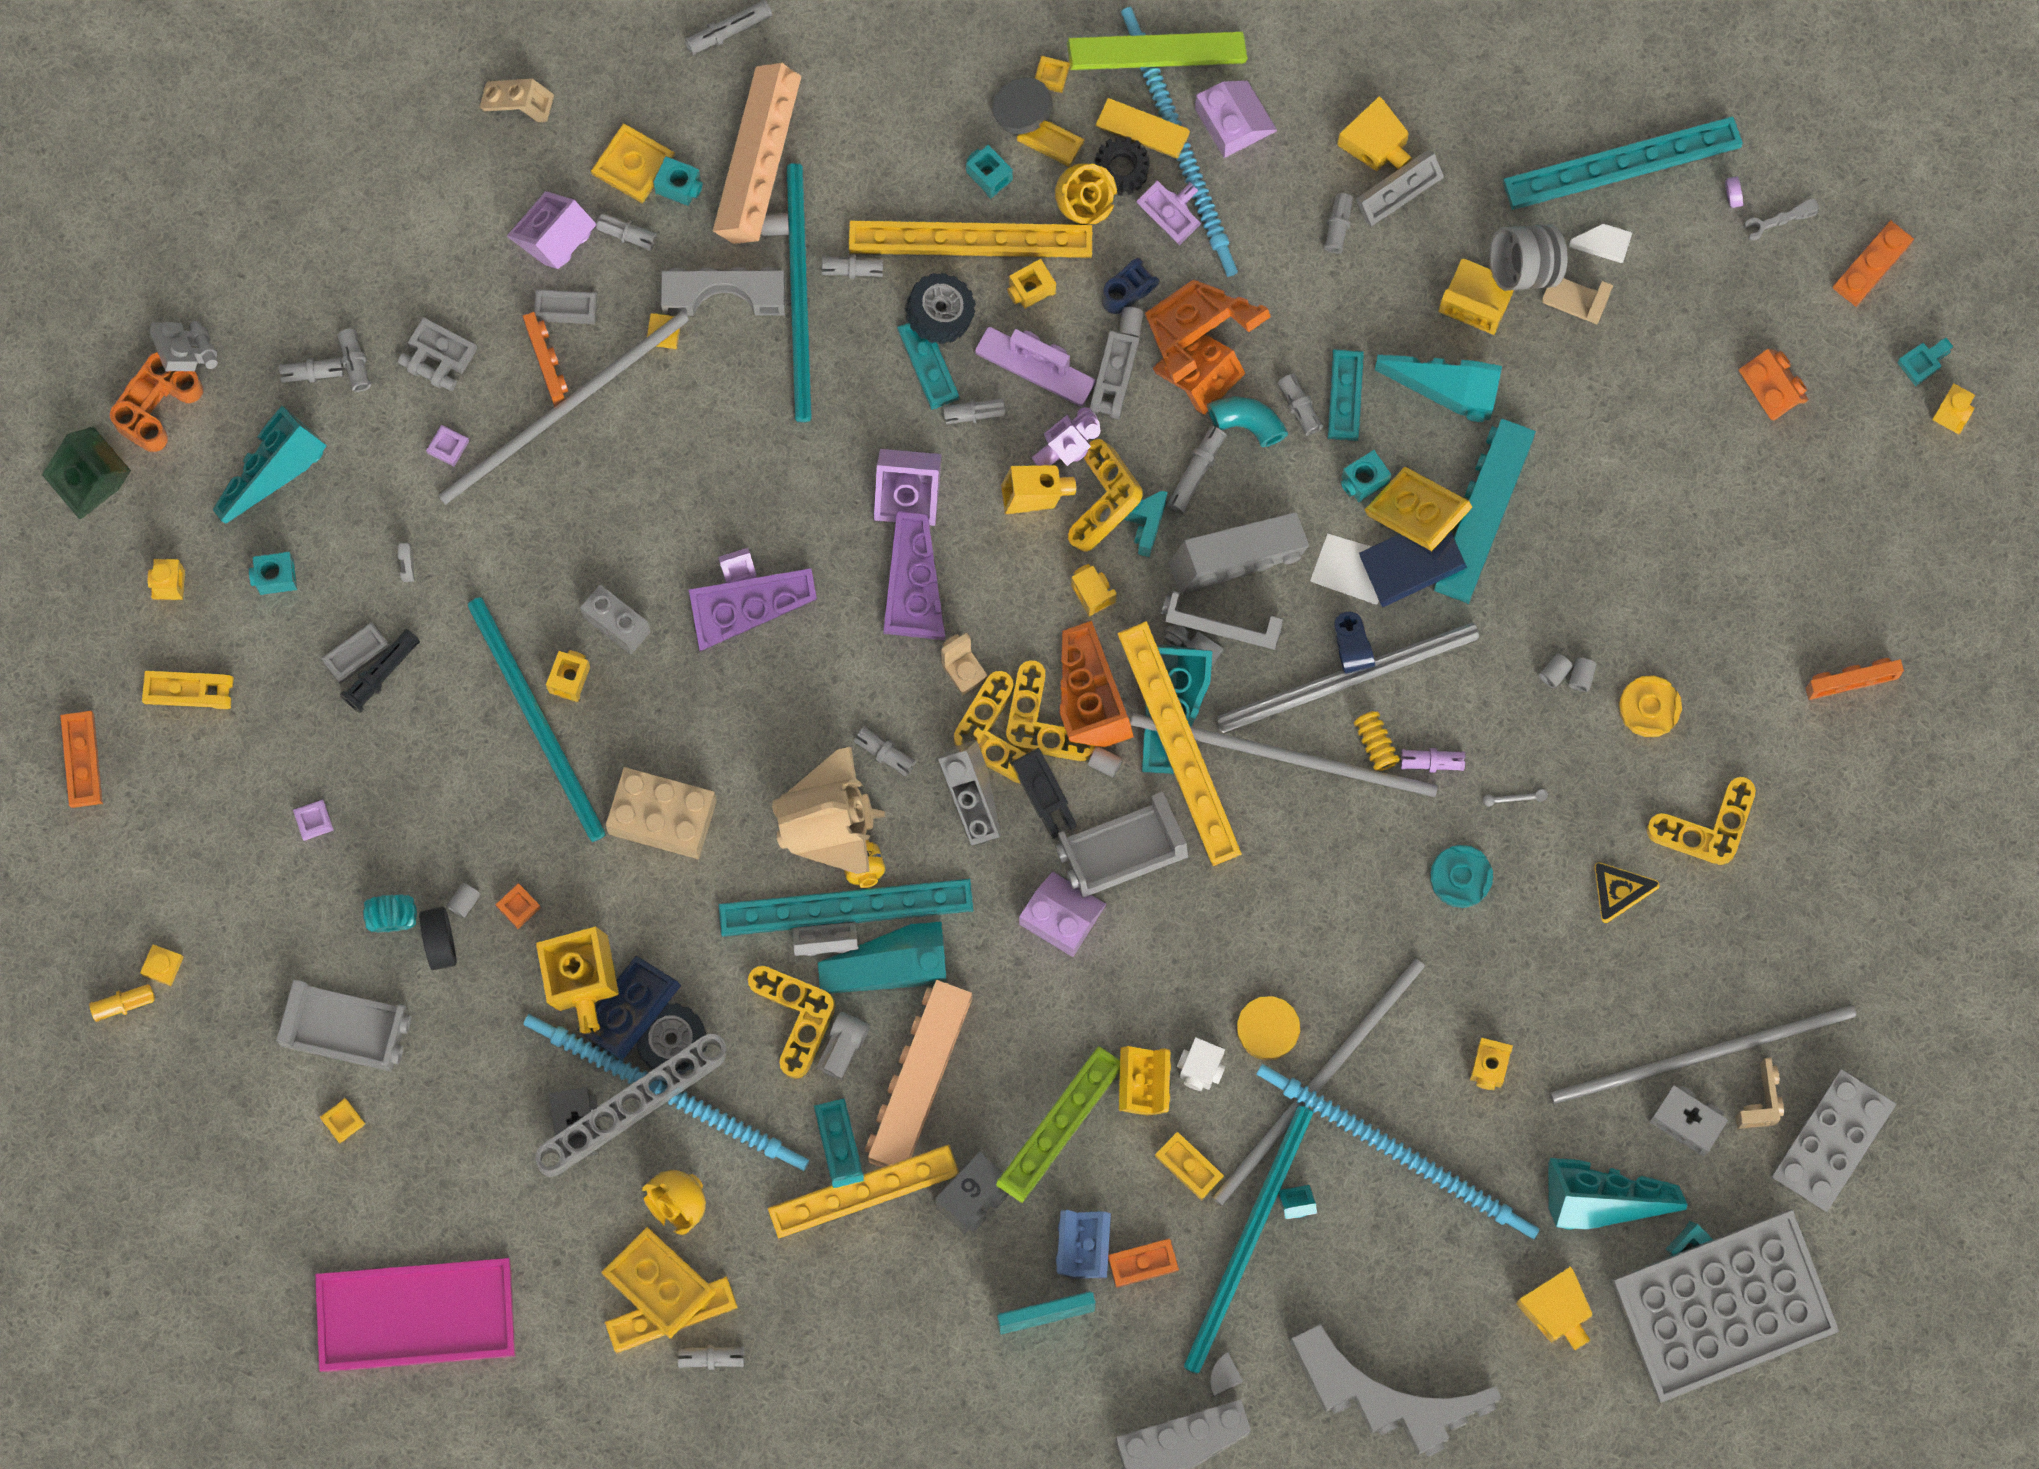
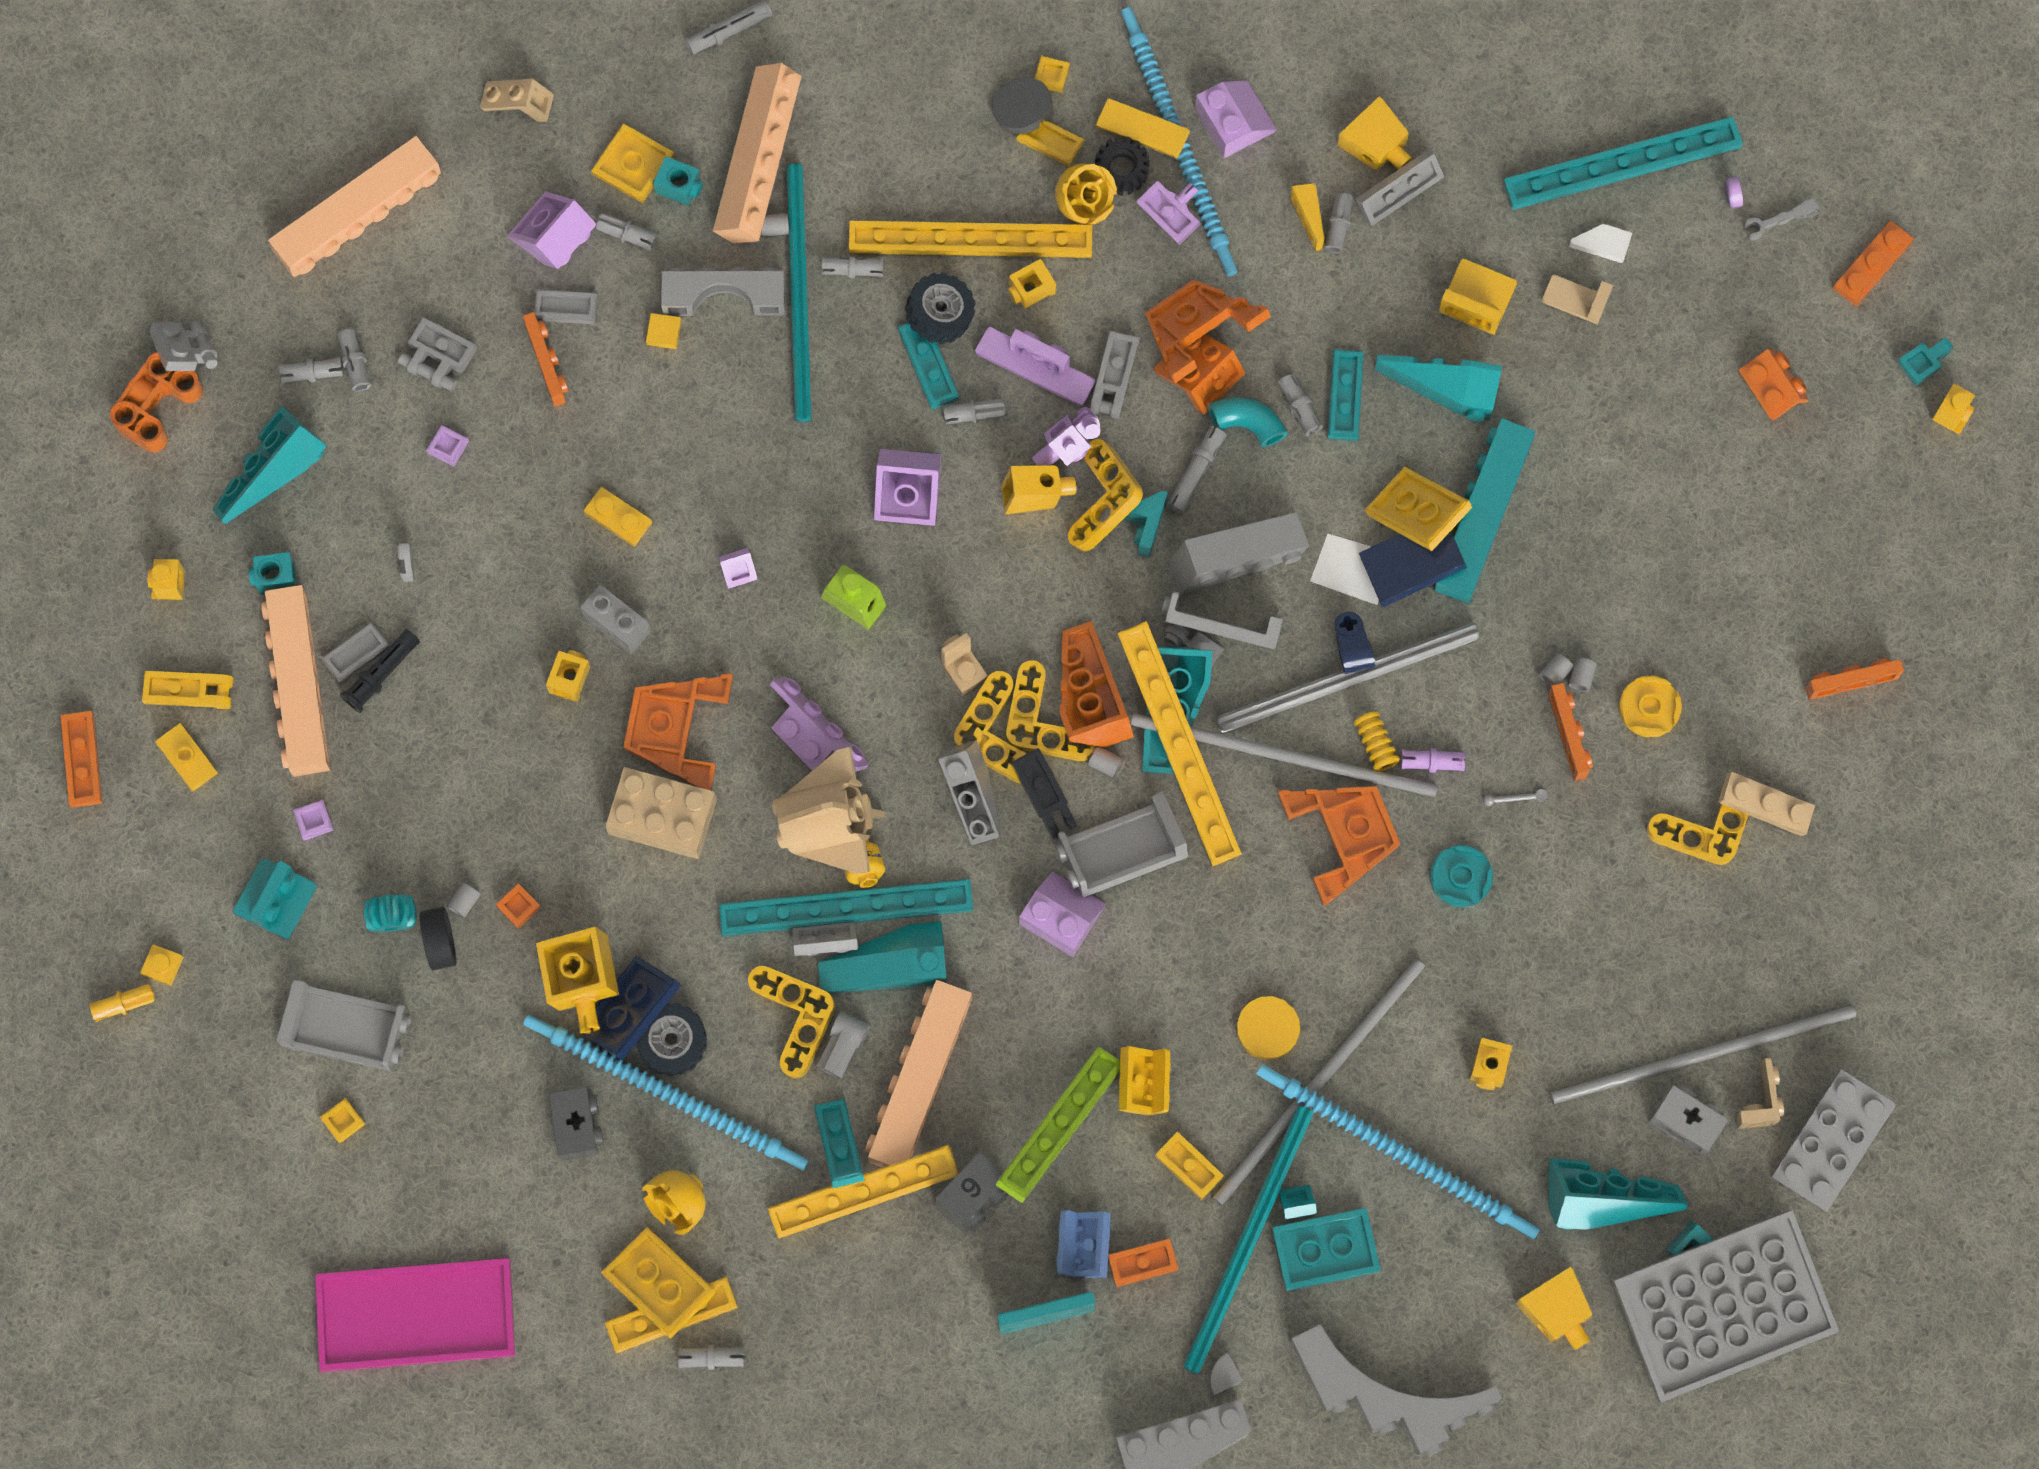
clear green slope [42,426,131,519] -> none
light grey piece [438,311,689,505] -> none
teal axle [468,597,605,842] -> none
light grey beam [535,1034,726,1177] -> none
medium lavender wing [689,568,817,651] -> none
light grey pin [854,726,917,777] -> none
medium lavender wing [883,511,945,640] -> none
teal brick [966,145,1013,199] -> none
lime tile [1067,32,1248,70] -> none
yellow brick [1071,564,1117,617] -> none
dark blue piece [1102,258,1160,314] -> none
light grey hinge [1119,307,1143,338] -> none
white brick [1177,1037,1226,1091] -> none
teal brick [1341,450,1391,503] -> none
light grey wheel [1489,224,1568,291] -> none
black piece [1594,862,1659,923] -> none
none -> yellow plate [155,723,218,792]
none -> teal bracket [233,858,317,940]
none -> light nougat brick [261,585,331,777]
none -> light nougat brick [268,136,441,277]
none -> yellow plate [583,487,652,547]
none -> orange wing [623,674,733,791]
none -> lavender bracket [770,677,869,772]
none -> lime torso [821,564,887,630]
none -> teal plate [1272,1208,1381,1292]
none -> orange wing [1278,786,1400,906]
none -> yellow slope [1290,183,1324,251]
none -> orange plate [1548,683,1593,781]
none -> tan plate [1718,772,1815,836]

